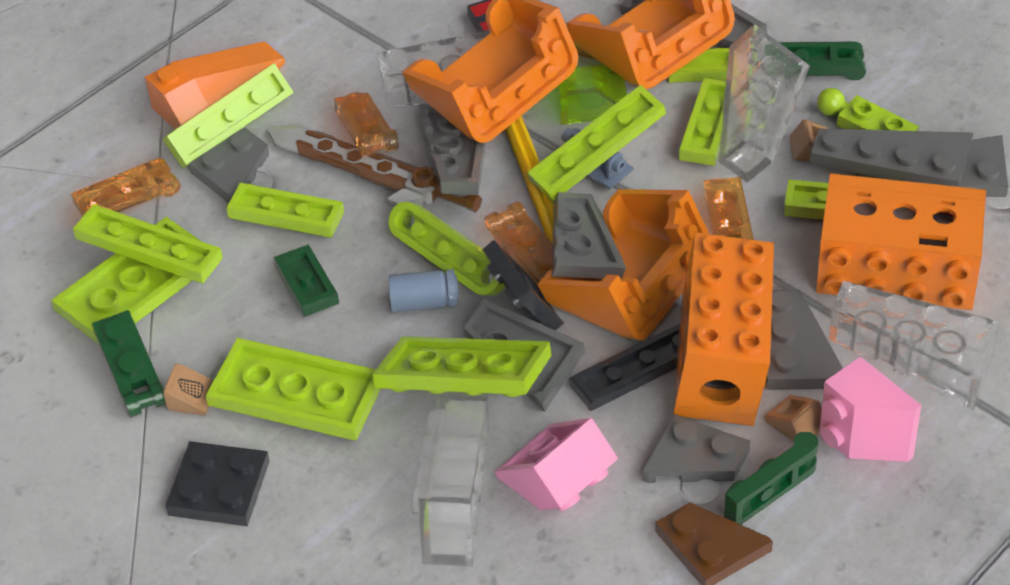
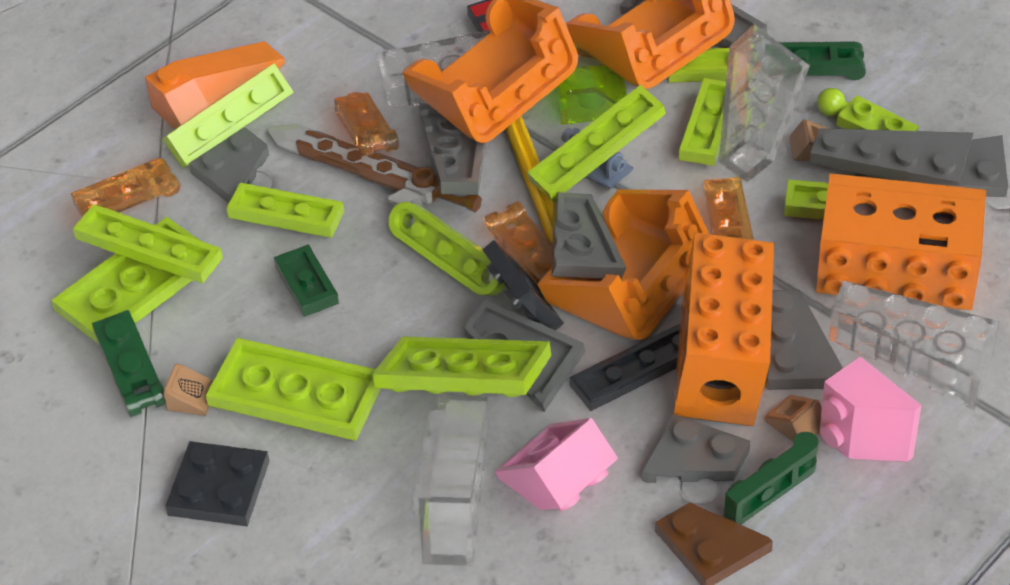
sand blue piece [389,269,459,312] -> none

